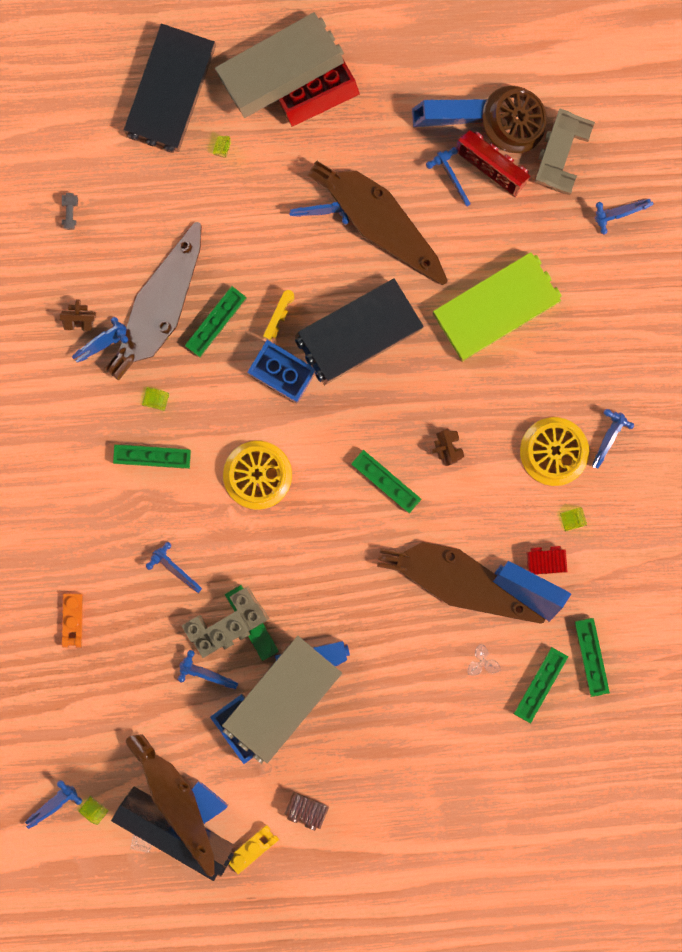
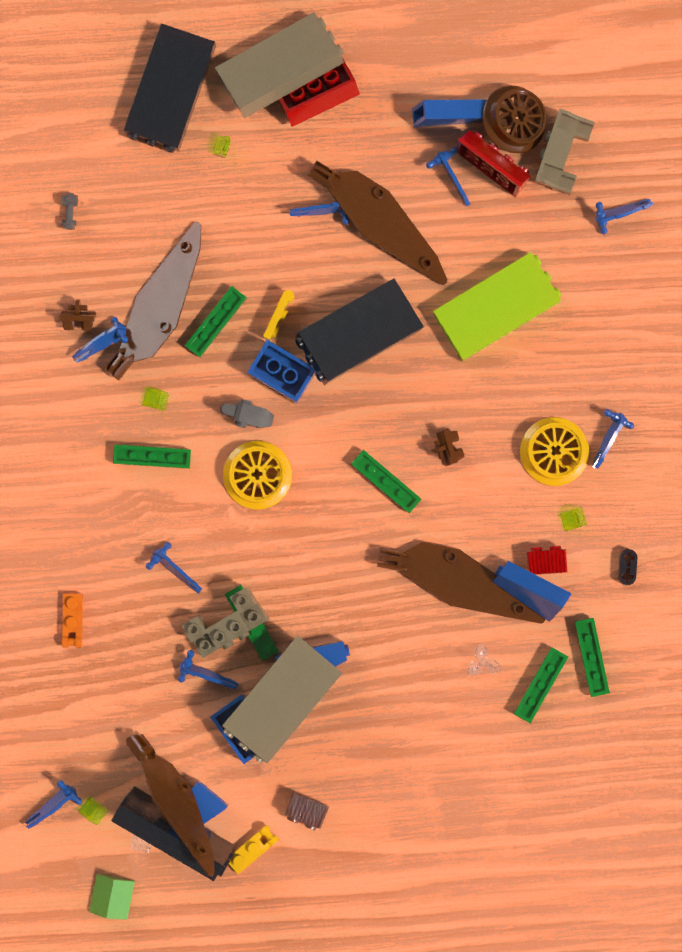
none -> bright green slope [89,873,135,920]
none -> dark grey hinge [219,399,274,428]
none -> black beam [618,549,638,585]

